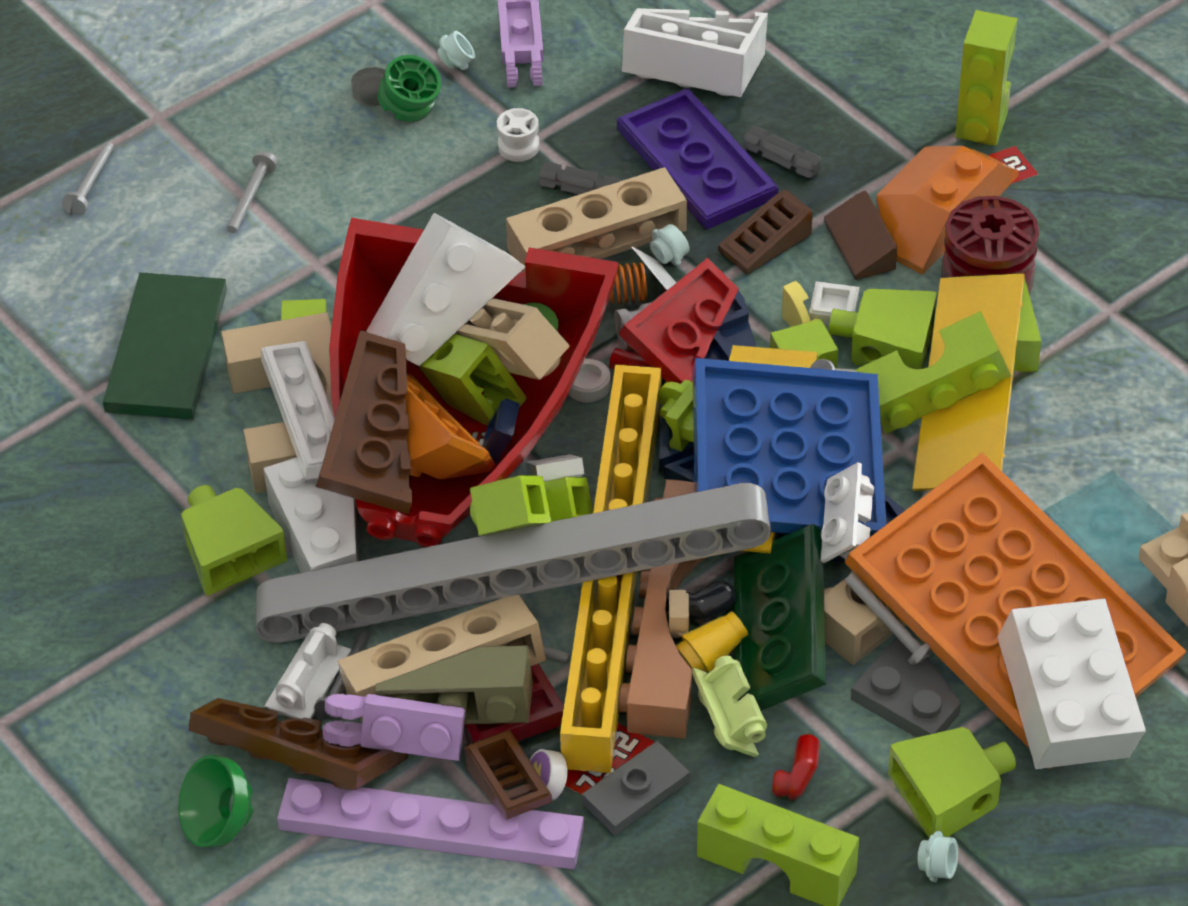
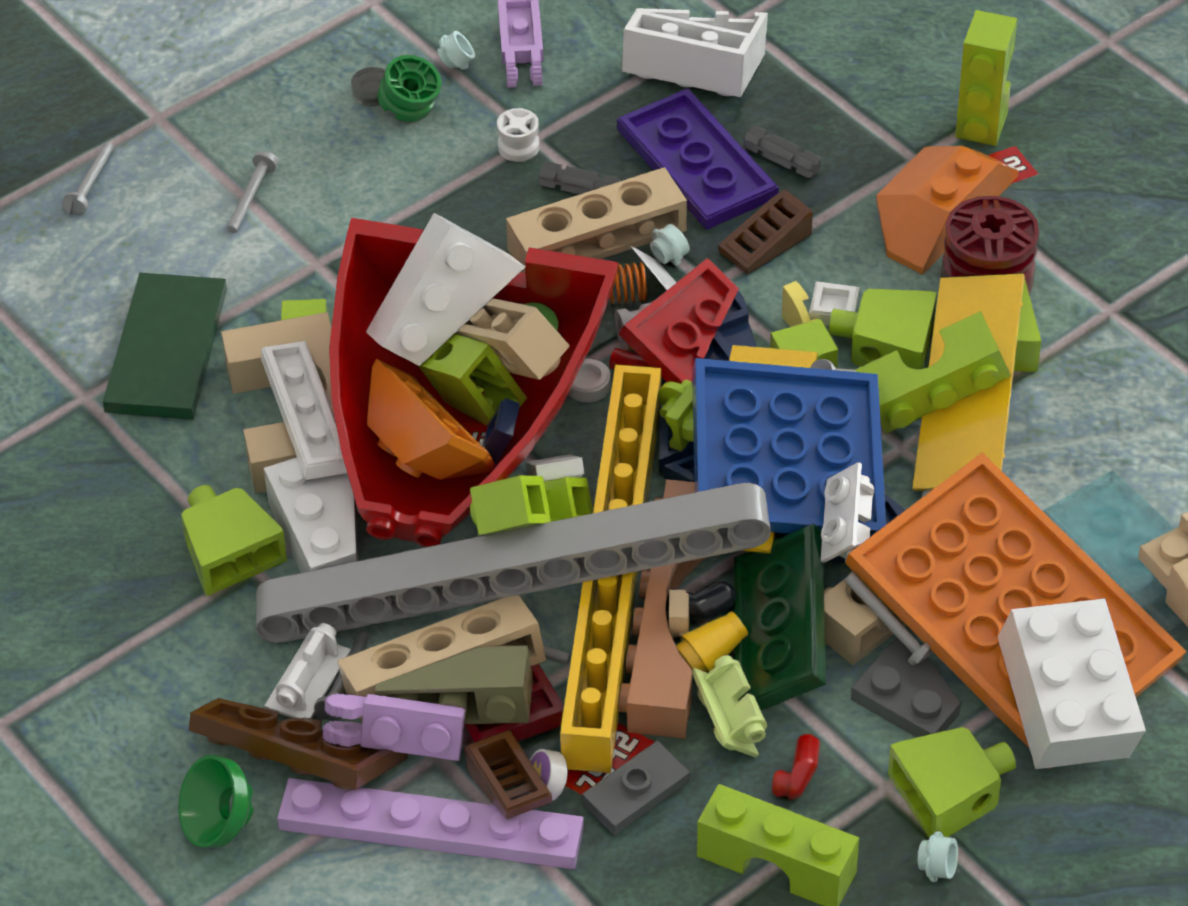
reddish brown wing [316,330,412,514] -> none
reddish brown slope [824,191,897,280] -> none

